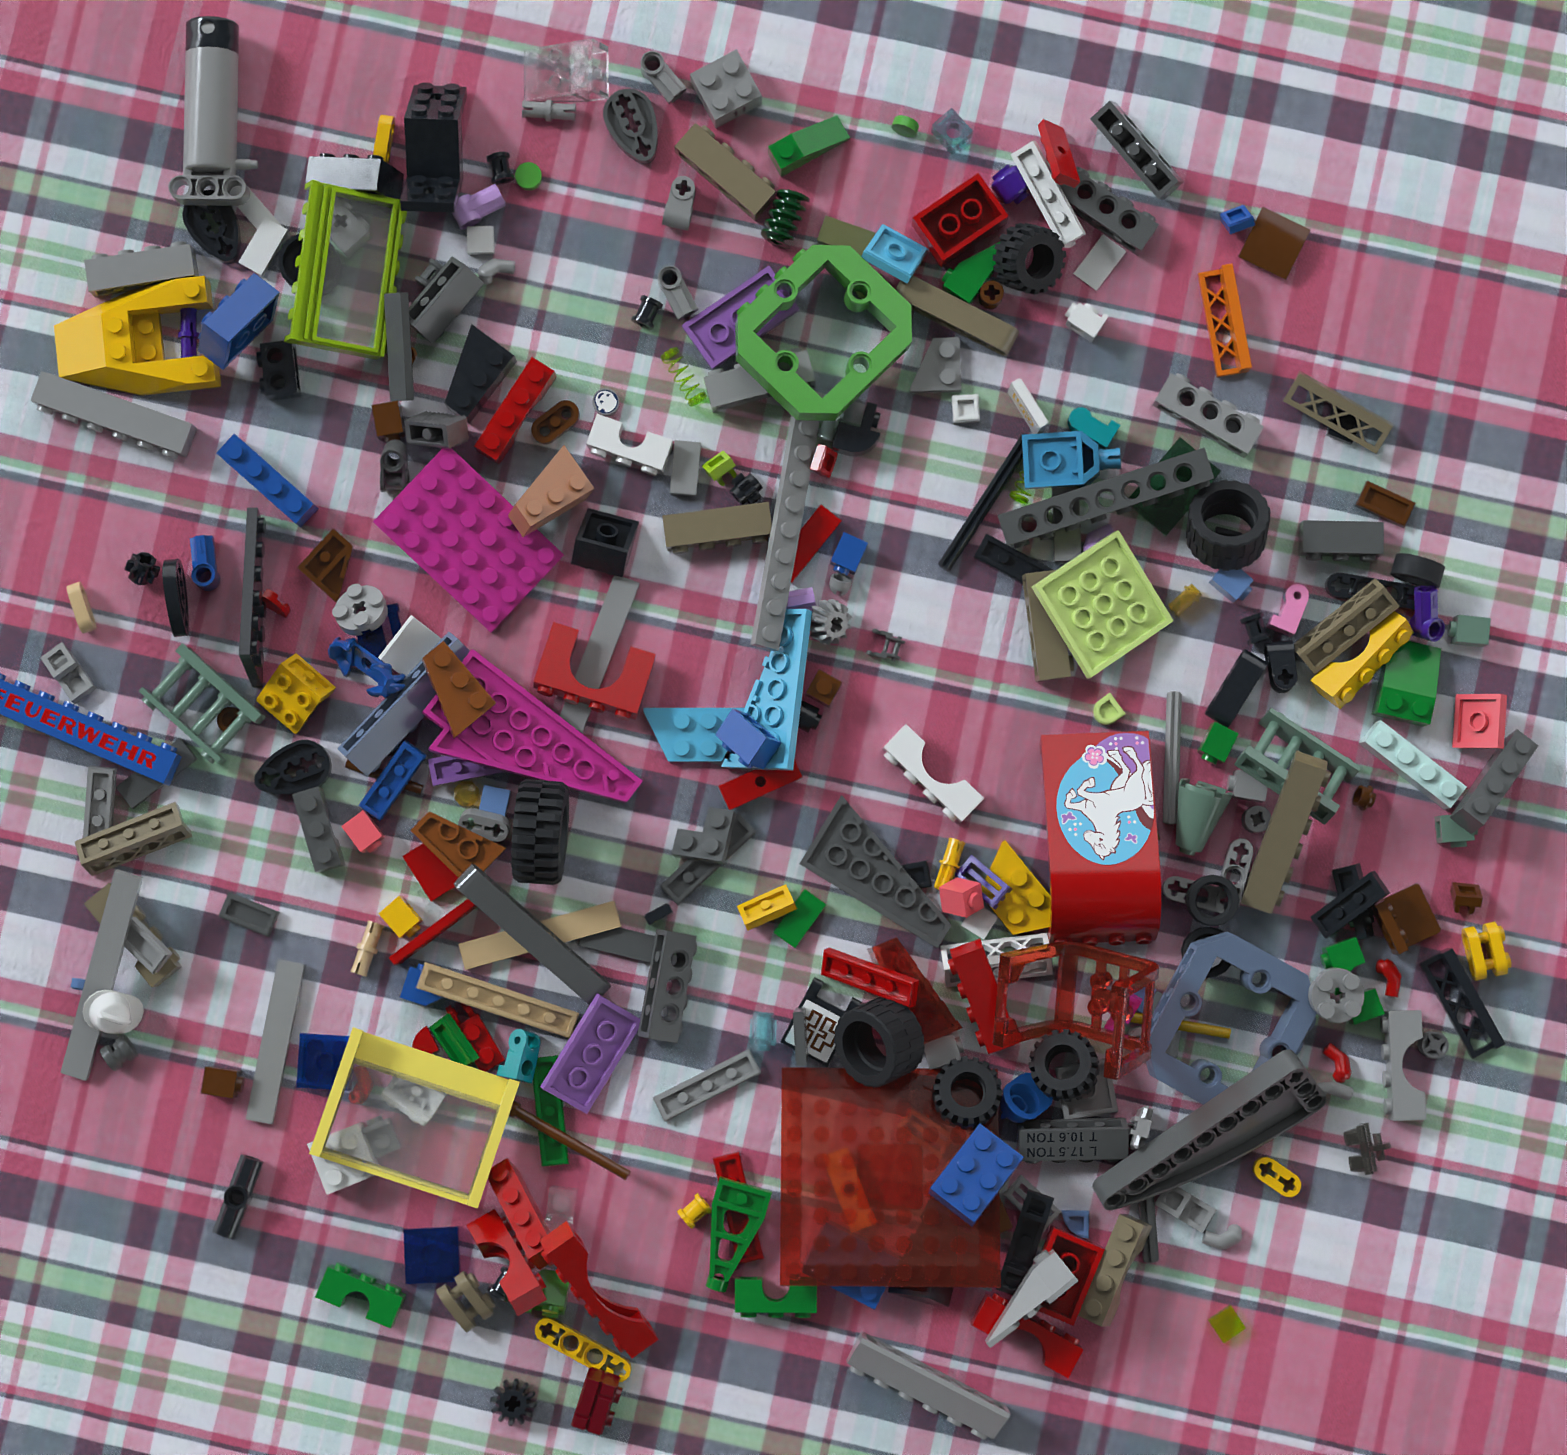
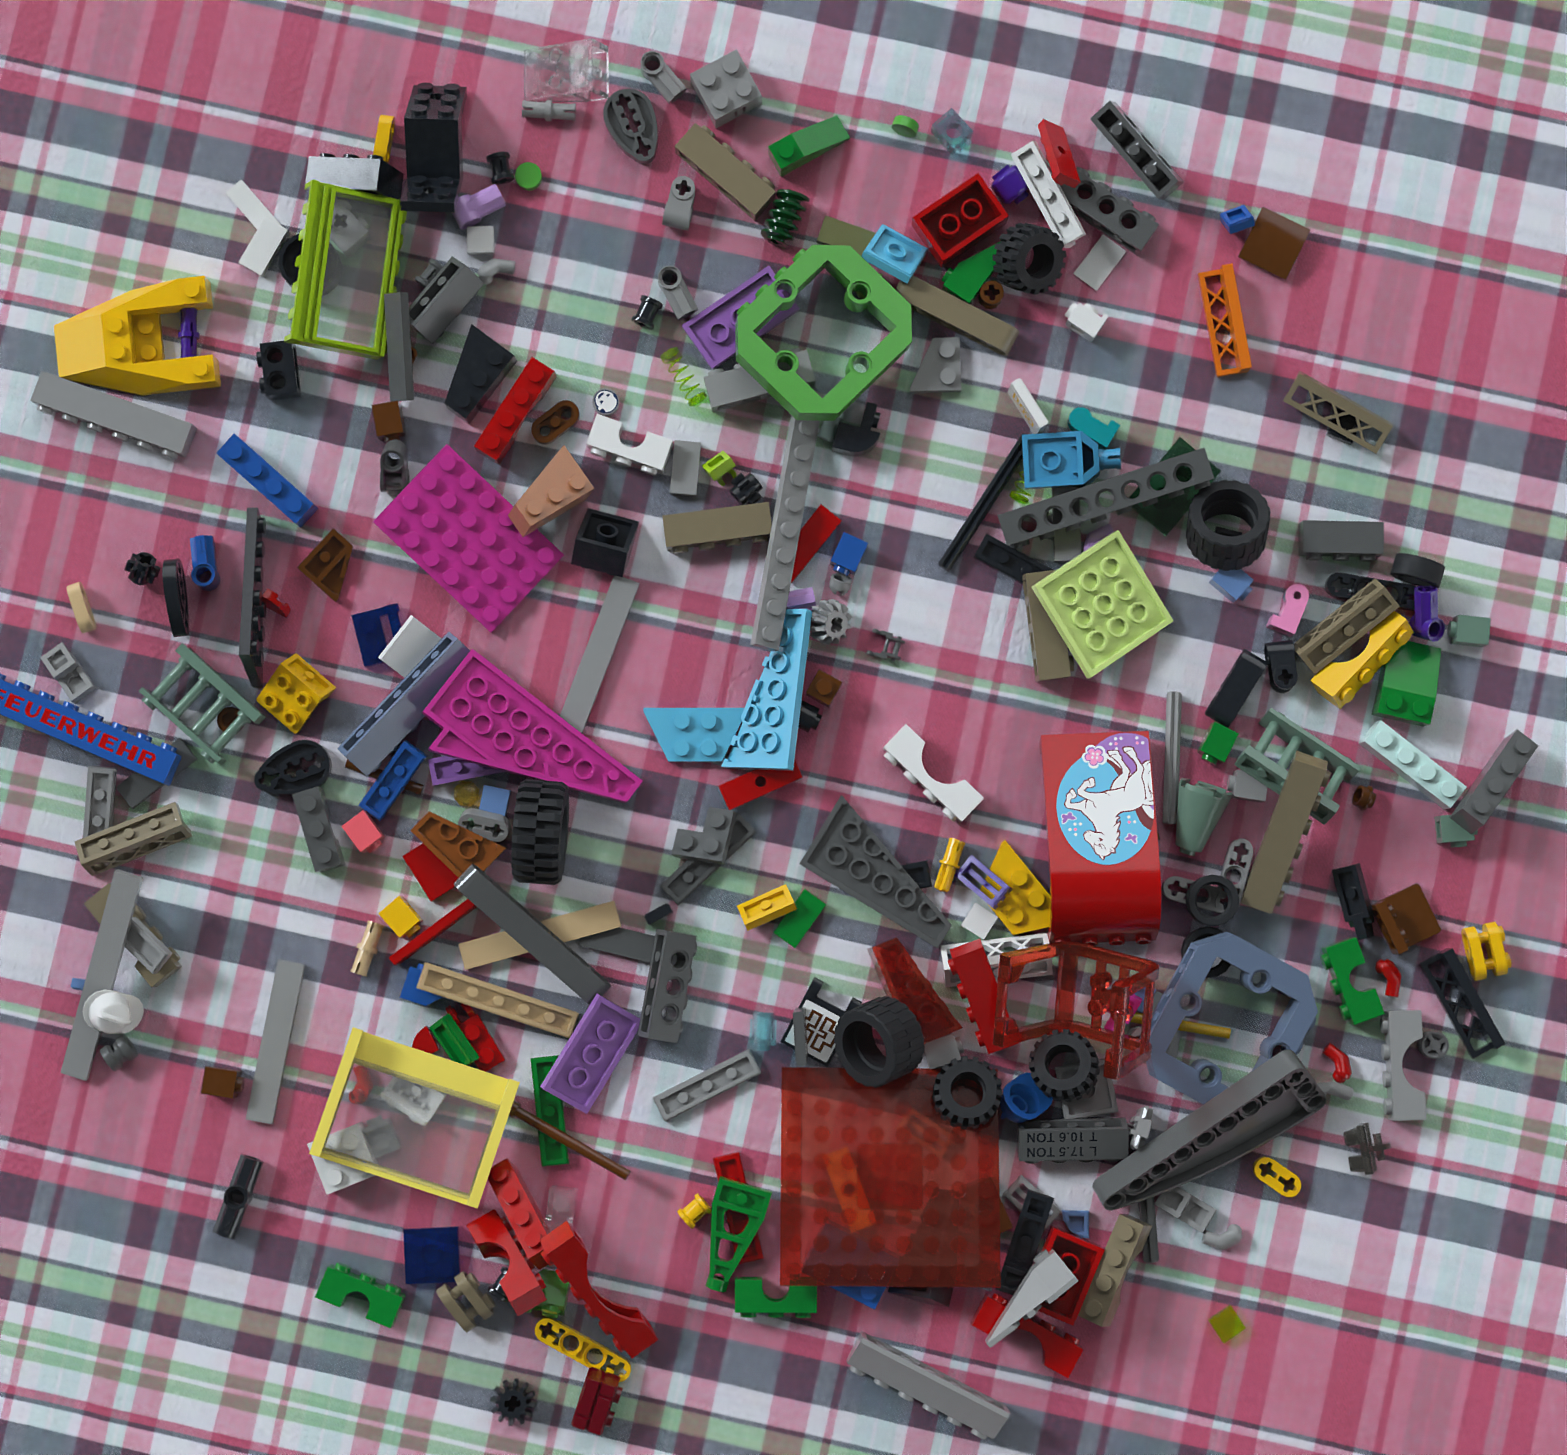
light grey brick [84,241,199,297] -> none
light grey piece [168,16,258,206] -> none
black piece [182,190,241,264] -> none
blue brick [198,273,280,370] -> none
dark grey tile [218,892,280,937] -> none
clear blue plate [296,1033,353,1091] -> none
blue piece [328,637,405,698] -> none
light grey plate [332,584,388,636] -> none
flat silver brick [405,411,469,449] -> none
dark orange wing [422,641,496,738] -> none
teal leg [497,1029,541,1084] -> none
red arch [533,622,656,721] -> none
brick [715,708,781,769] -> none
red tile [810,444,838,478] -> none
red tile [821,947,919,1008] -> none
blue brick [929,1123,1024,1227] -> none
coral brick [939,877,984,918] -> none
white tile [951,394,980,424] -> none
yellowish green tile [1093,693,1126,725] -> none
light grey brick [1152,373,1264,458] -> none
clear yellow pin [1167,584,1202,617] -> none
black bush [1240,612,1271,645] -> none
flat silver wheel [1241,806,1271,833] -> none
light grey plate [1308,968,1364,1023] -> none
black plate [1310,871,1390,939] -> none
reddish brown tile [1355,481,1416,528] -> none
reddish brown tile [1450,882,1483,914] -> none
coral plate [1452,694,1507,749] -> none

